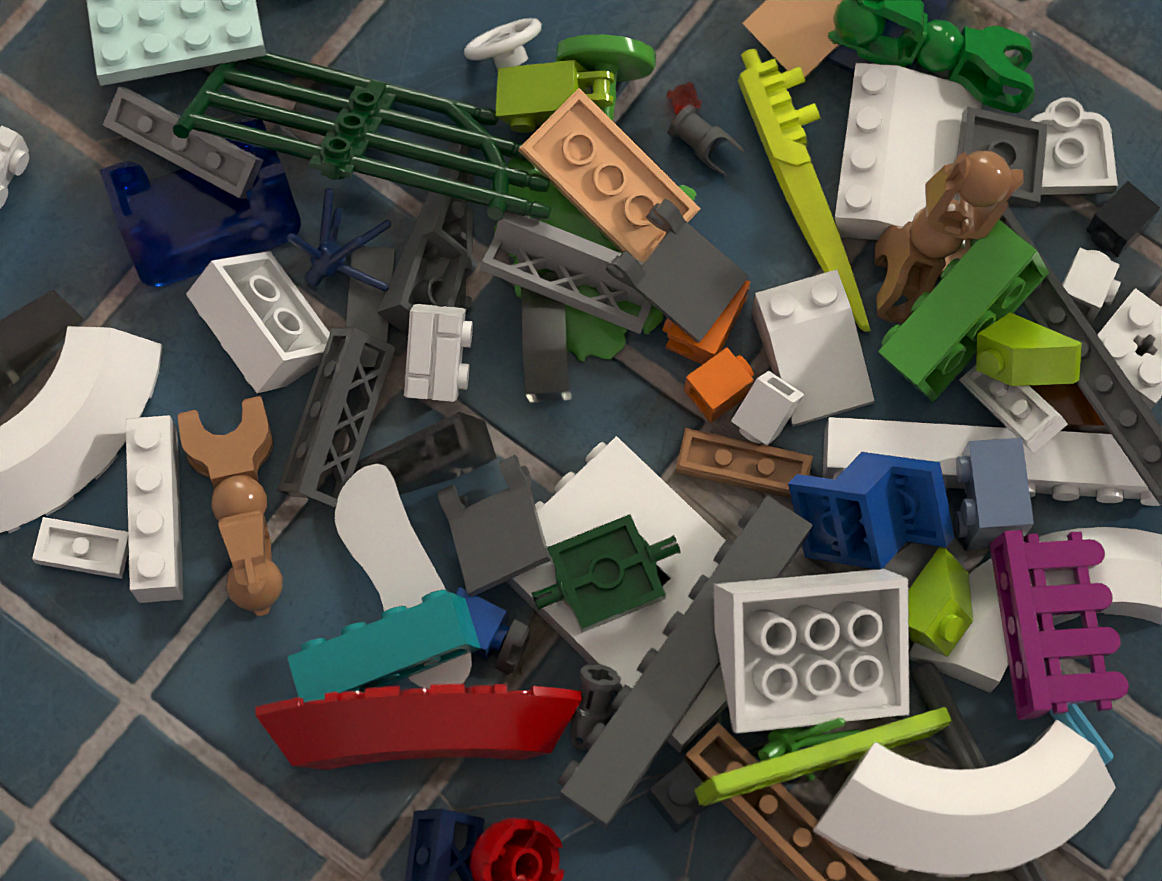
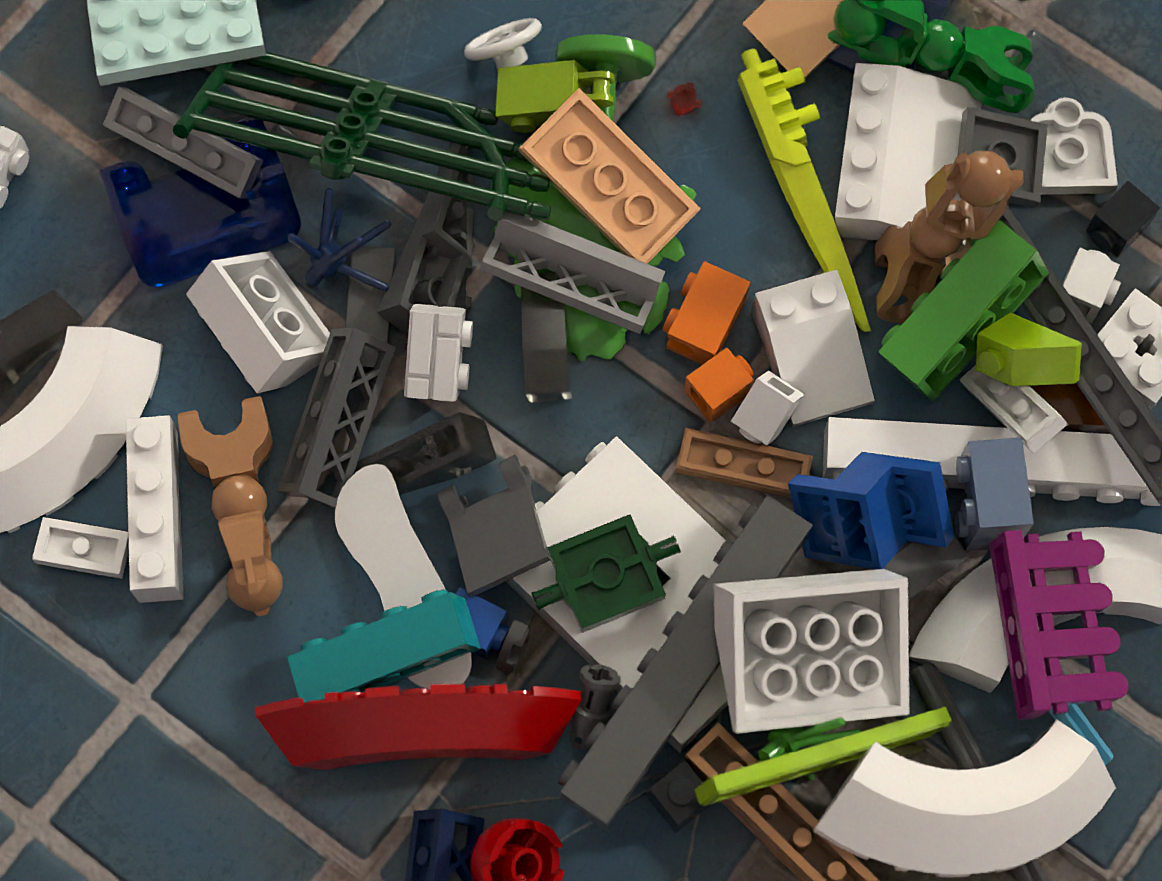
dark grey flag [606,198,749,343] -> none
dark grey piece [667,104,744,176] -> none
lime slope [908,547,973,657] -> none

